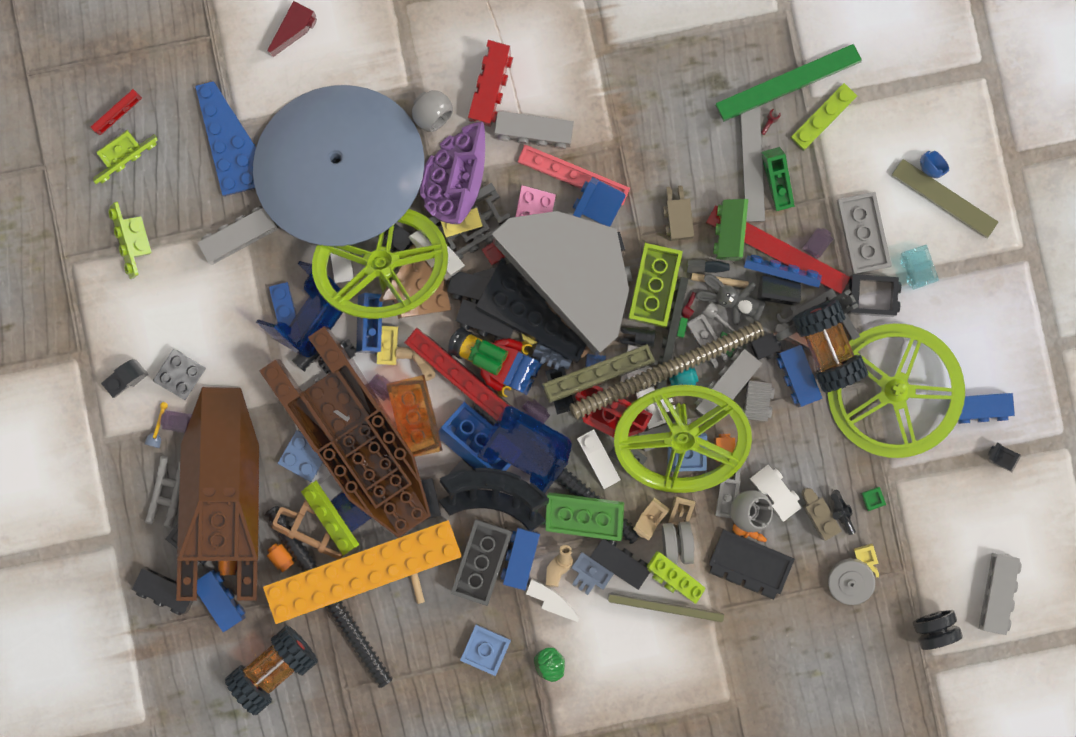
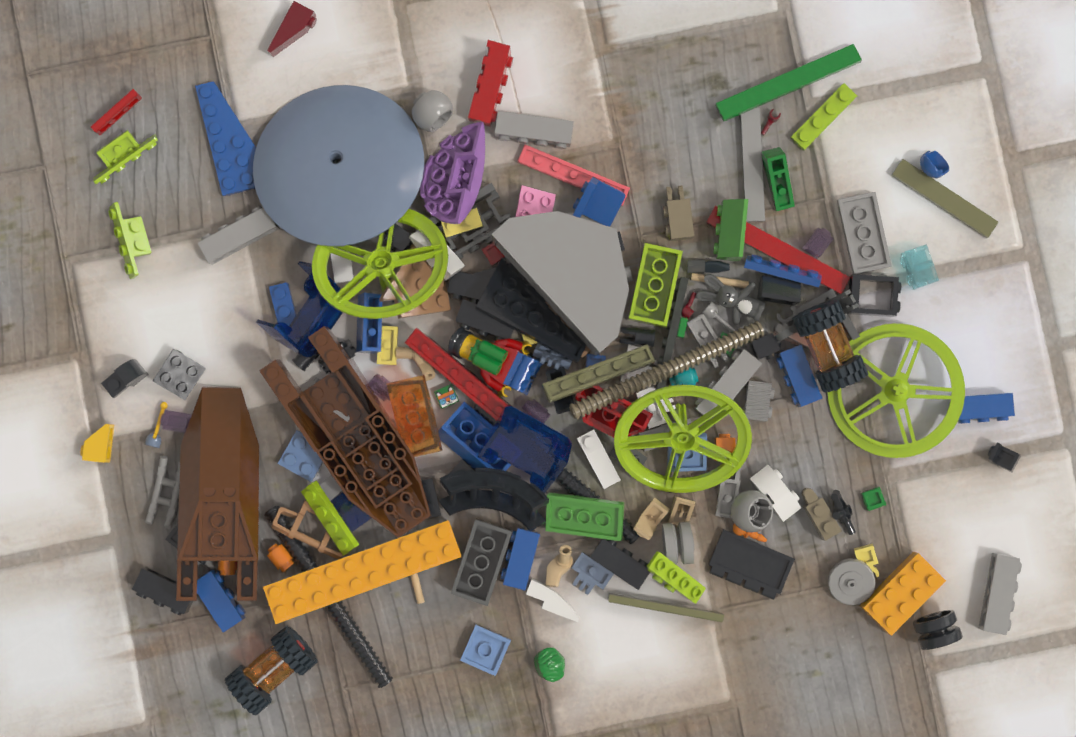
none -> yellow slope [80,424,115,463]
none -> tile [434,384,459,409]
none -> light orange brick [859,552,946,636]

